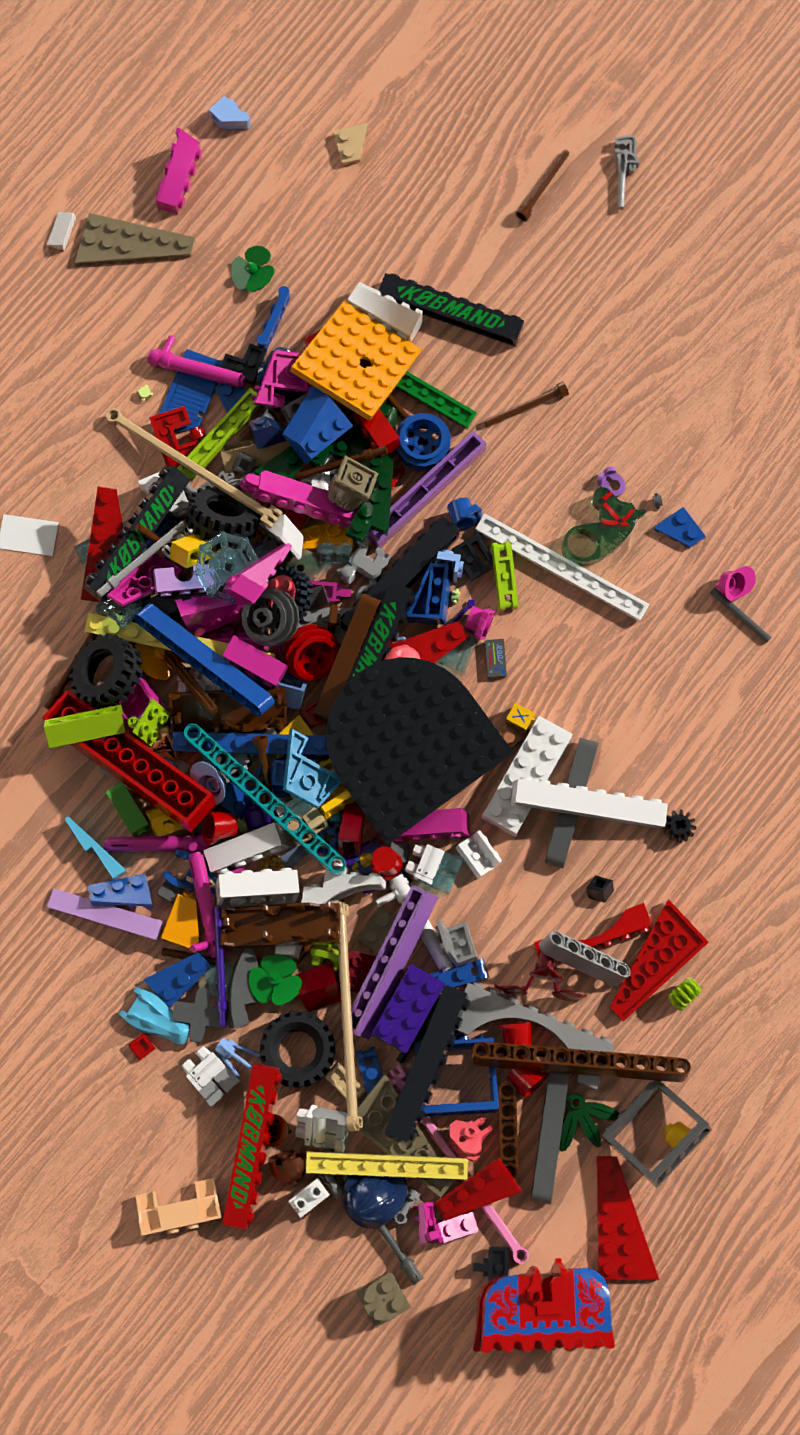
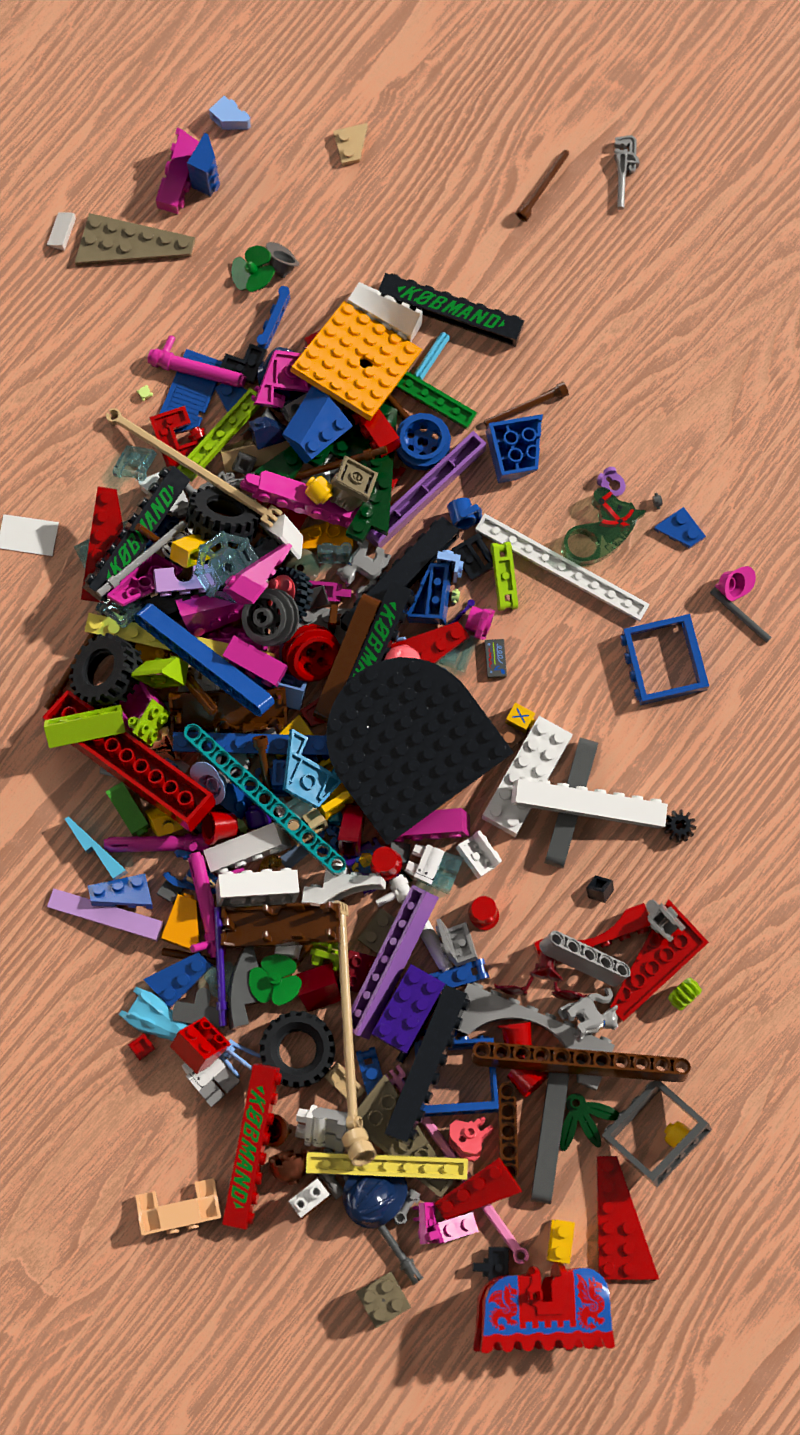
none -> clear light blue plate [113,445,157,481]
none -> lime slope [131,656,188,689]
none -> red slope [170,1016,231,1074]
none -> blue slope [187,133,220,197]
none -> dark grey piece [266,242,300,278]
none -> yellow head [305,476,334,504]
none -> tan wheel [342,1127,376,1166]
none -> medium azure axle [414,332,450,380]
none -> red hat [468,896,499,931]
none -> blue wedge [485,414,543,483]
none -> yellow panel [546,1219,575,1264]
none -> light grey animal [558,987,618,1042]
none -> blue window [620,614,709,706]
none -> light grey hinge [646,899,685,942]

